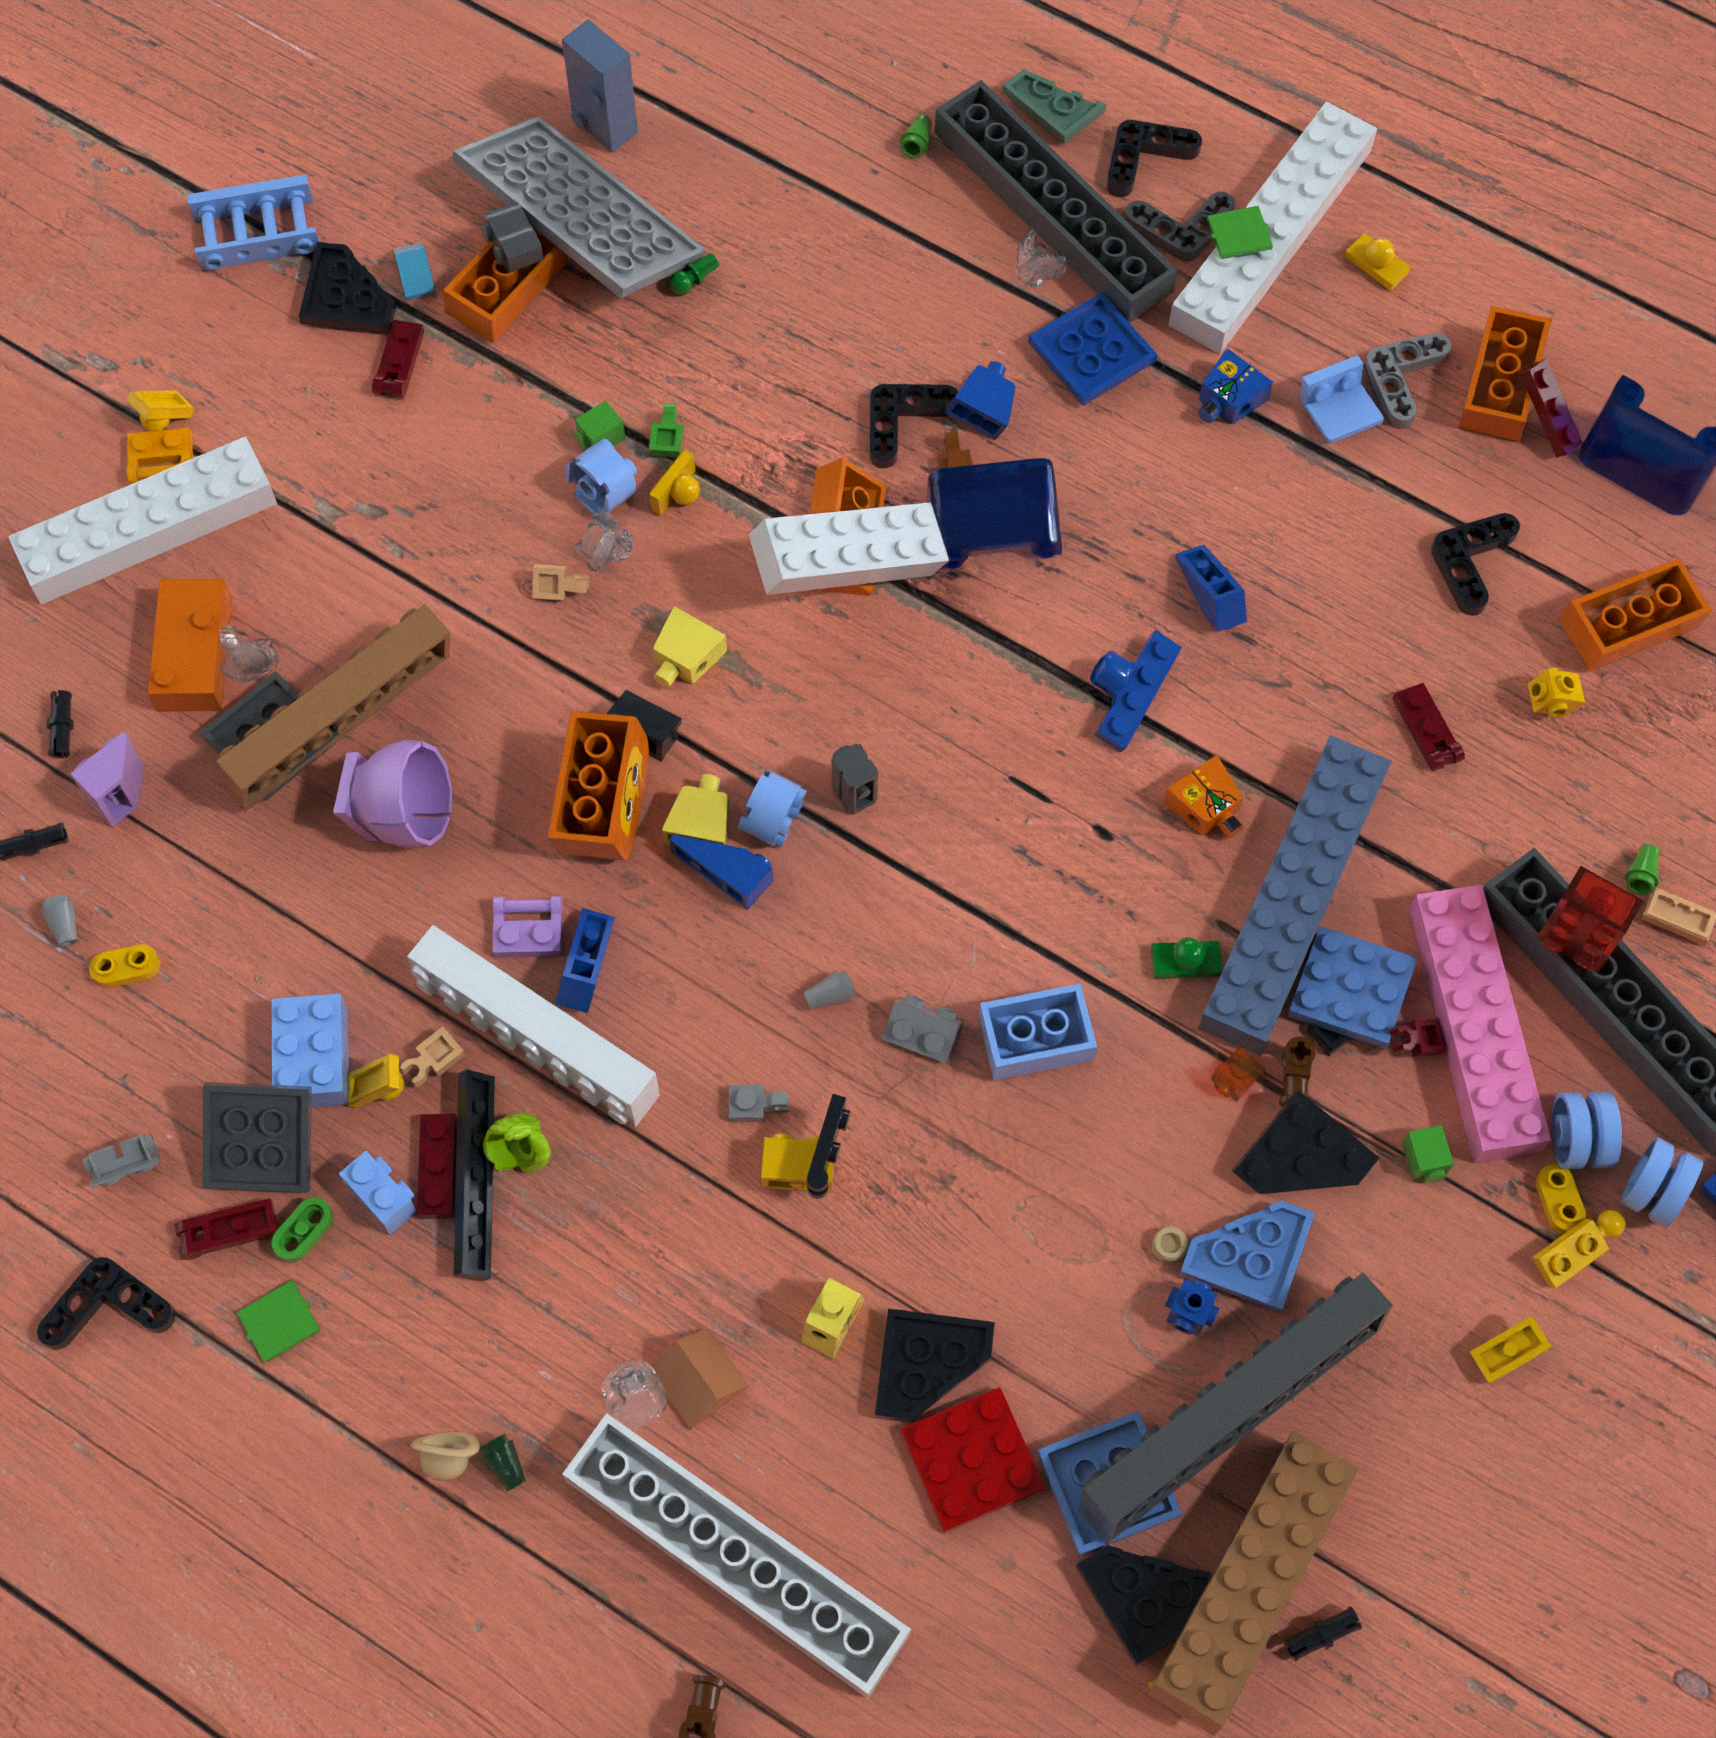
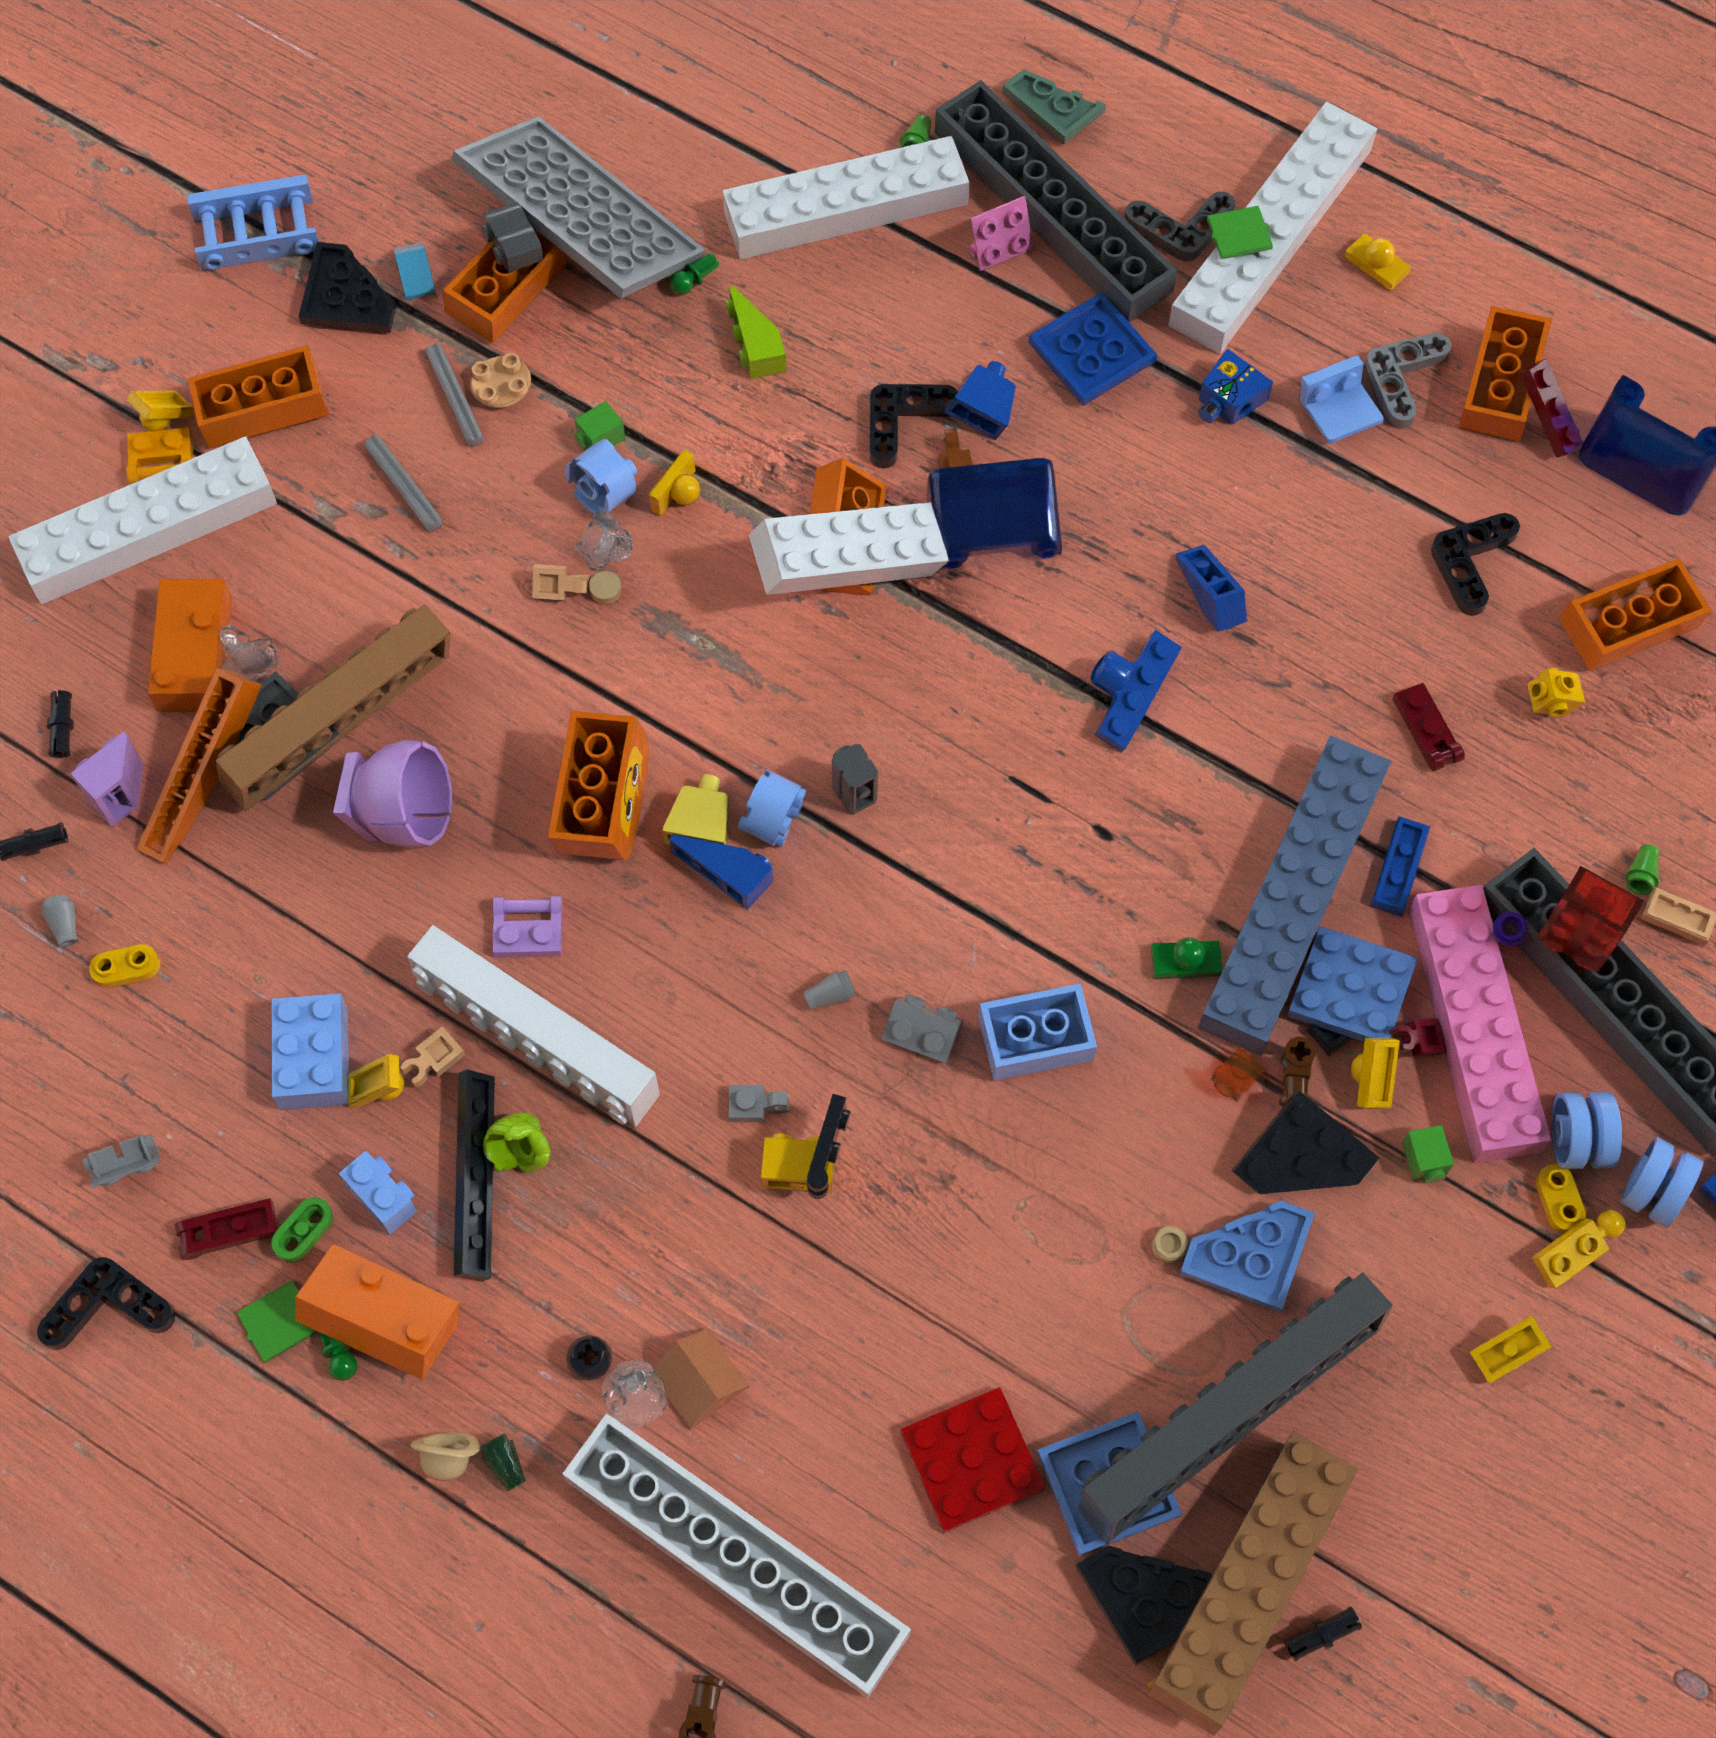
dark grey plate [203,1082,312,1193] -> none
dark red plate [372,320,424,398] -> none
dark red plate [417,1114,457,1219] -> none
blue slope [555,908,615,1013] -> none
sand blue brick [561,19,638,153] -> none
black hinge [607,690,682,762] -> none
bright green plate [649,403,684,458] -> none
light yellow torso [653,607,727,688] -> none
light yellow torso [801,1278,865,1359] -> none
black plate [875,1308,995,1423] -> none
clear hair [1015,229,1067,288] -> none
black beam [1107,120,1202,197] -> none
orange torso [1164,755,1244,839] -> none
blue brick [1165,1279,1219,1336] -> none
none -> orange slope [136,668,262,863]
none -> orange brick [188,345,329,448]
none -> orange brick [295,1244,460,1380]
none -> green axle [318,1332,357,1381]
none -> light grey axle [365,435,442,532]
none -> light grey axle [426,343,483,446]
none -> light nougat dish [470,353,531,408]
none -> black piece [566,1335,612,1381]
none -> tan tile [589,571,622,604]
none -> white brick [722,136,970,260]
none -> lime slope [725,286,786,379]
none -> bright pink hinge [969,196,1033,271]
none -> yellow tile [1351,1038,1400,1108]
none -> blue tile [1370,816,1431,917]
none -> dark purple plate [1493,912,1528,946]

